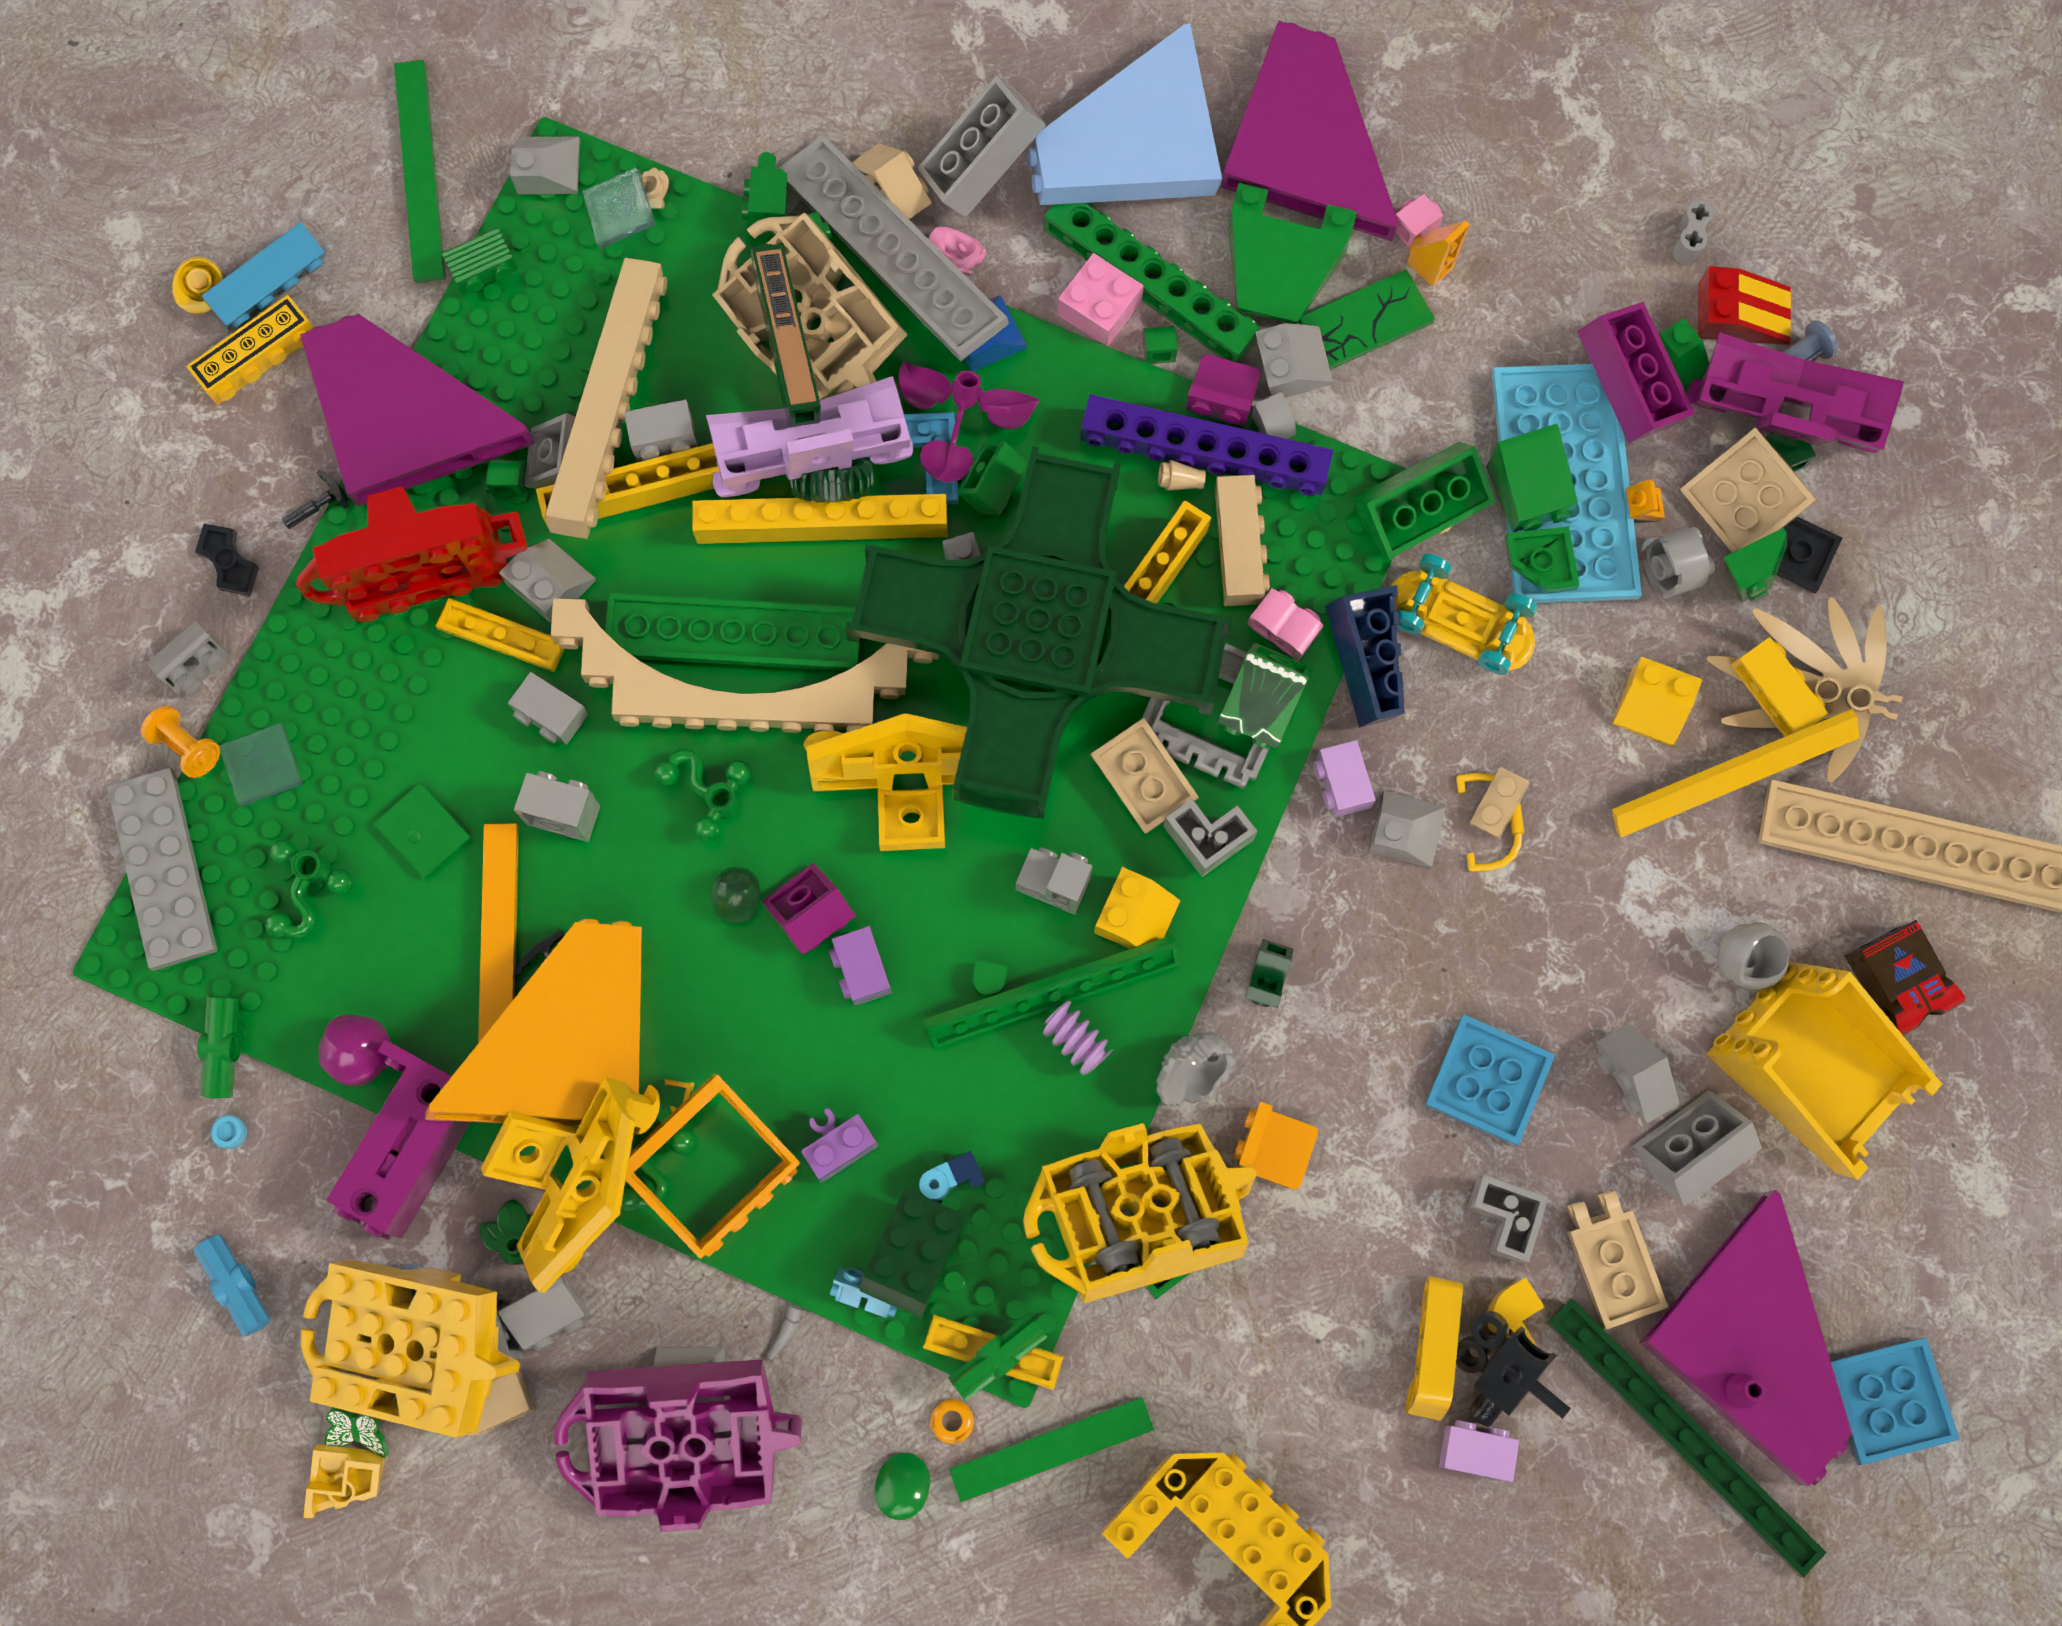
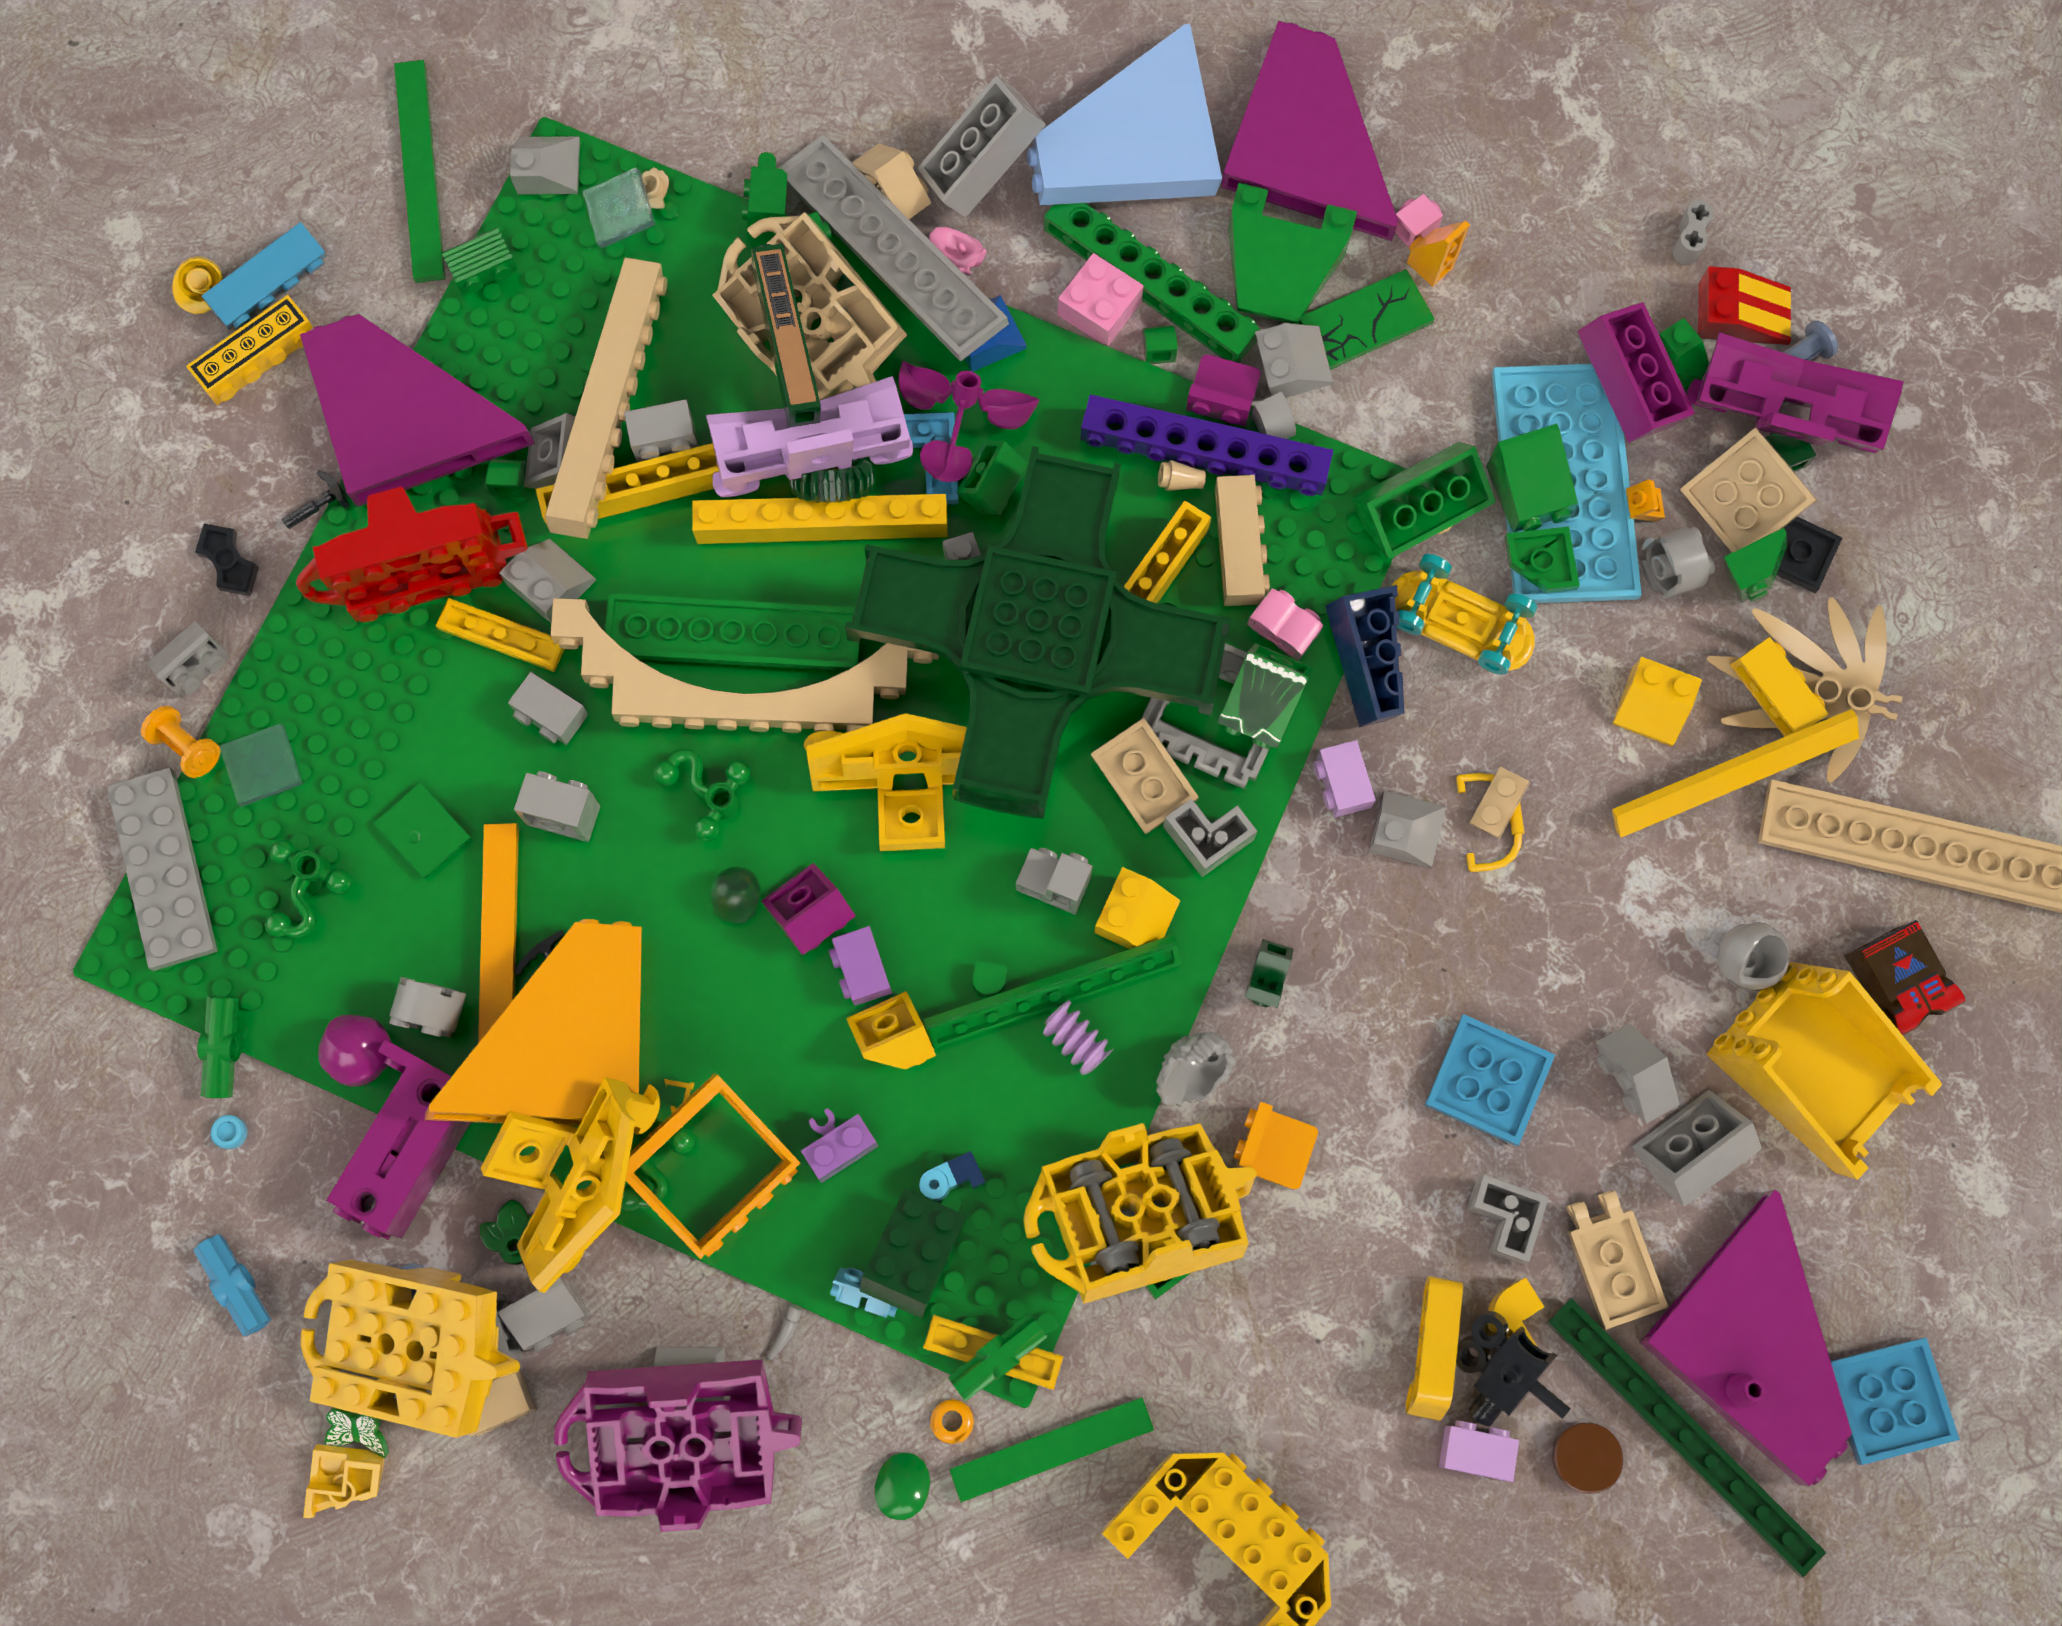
none -> light grey brick [389,977,466,1038]
none -> yellow slope [846,991,936,1070]
none -> reddish brown tile [1552,1423,1623,1494]

